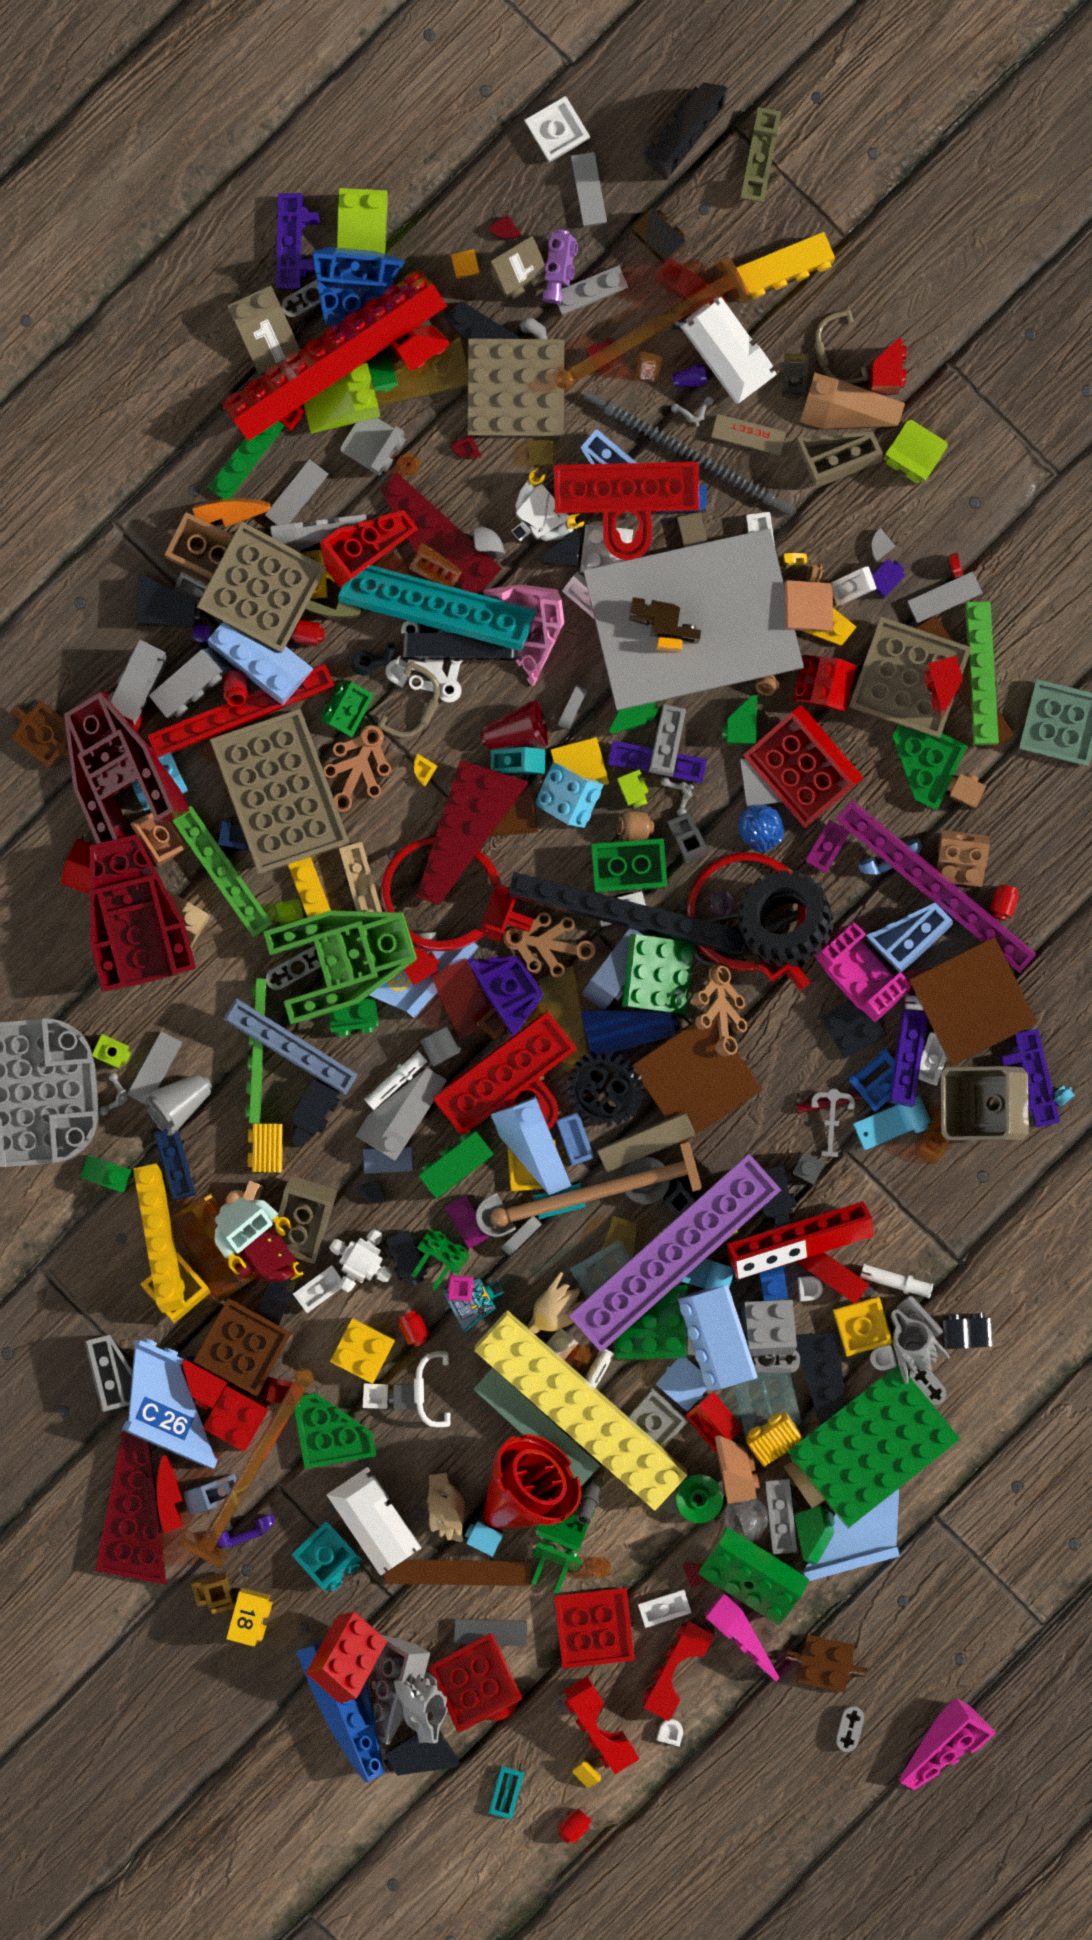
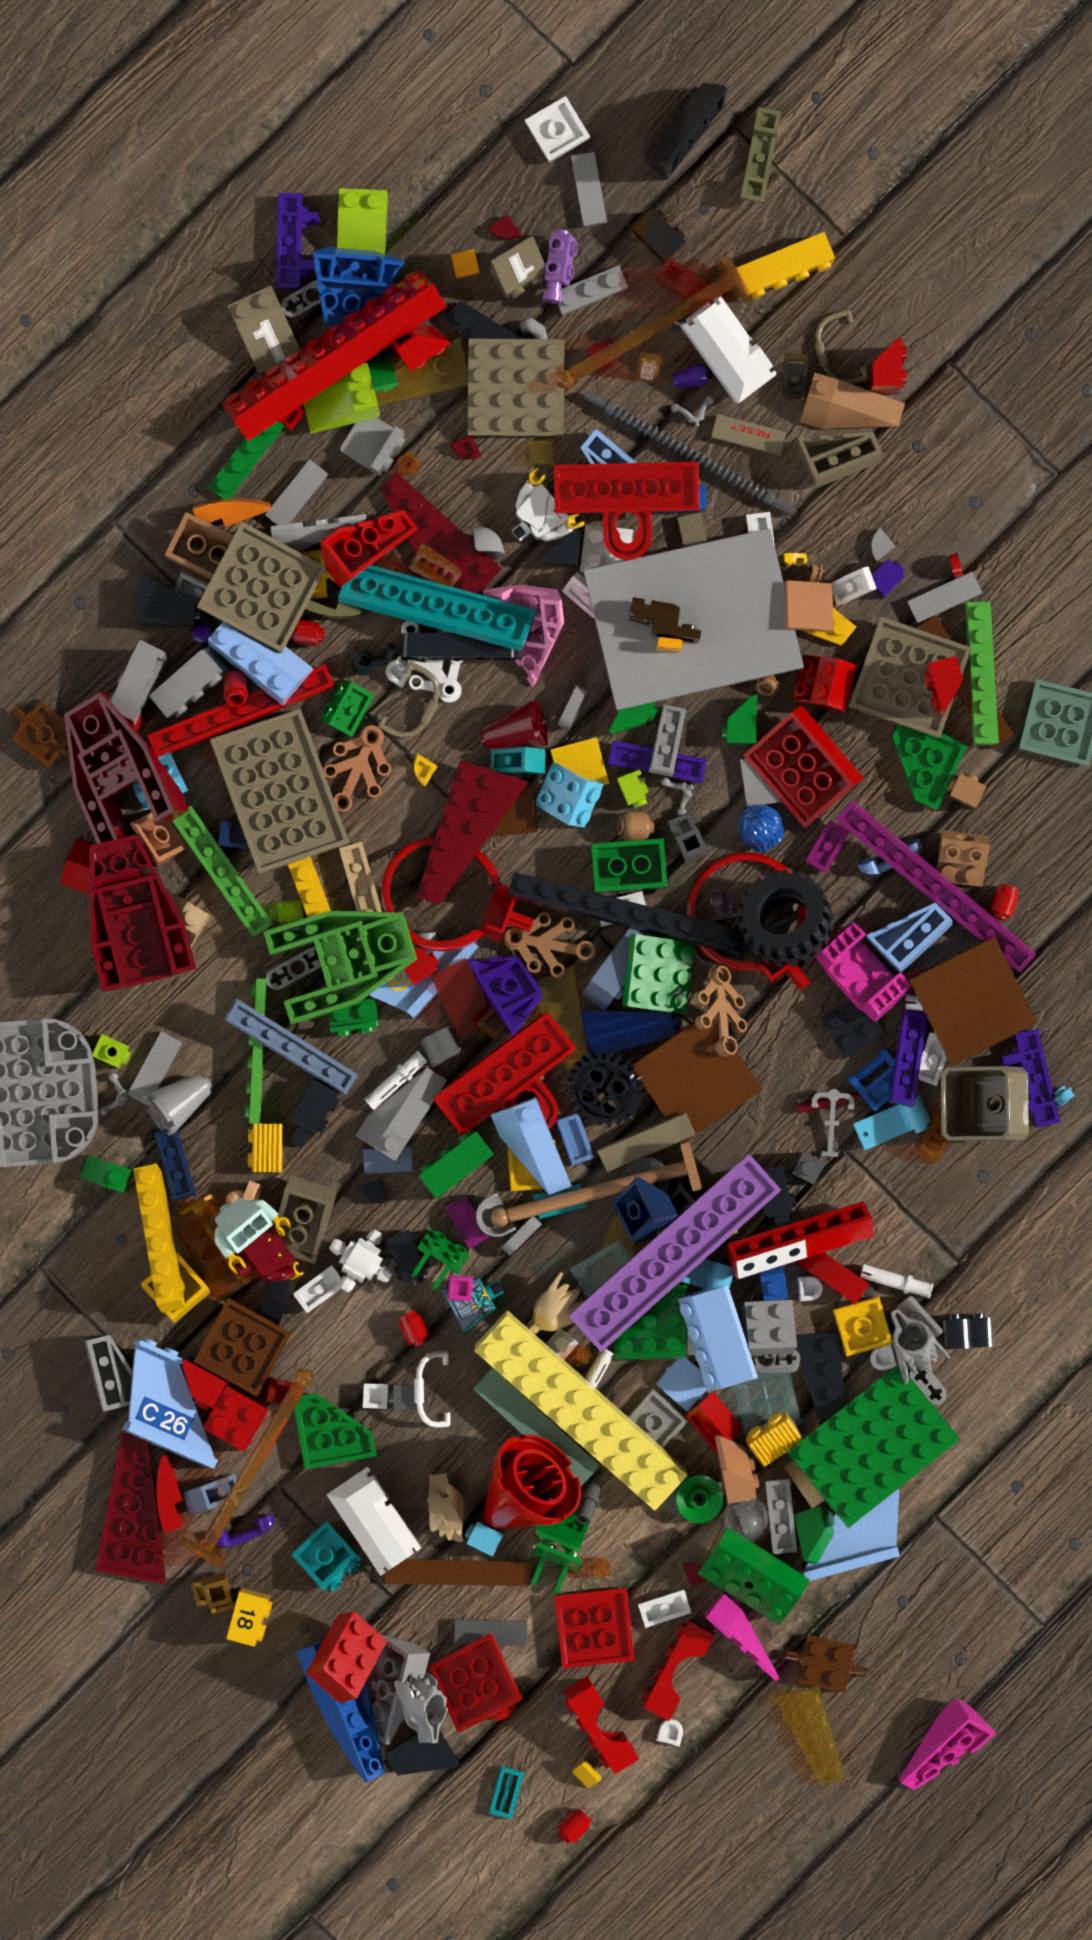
yellow brick [330,1318,395,1384] -> none
light grey beam [836,1705,864,1752] -> none
lime bracket [883,420,948,484] -> none
none -> dark blue slope [612,1177,677,1243]
none -> clear yellow wing [772,1685,846,1785]

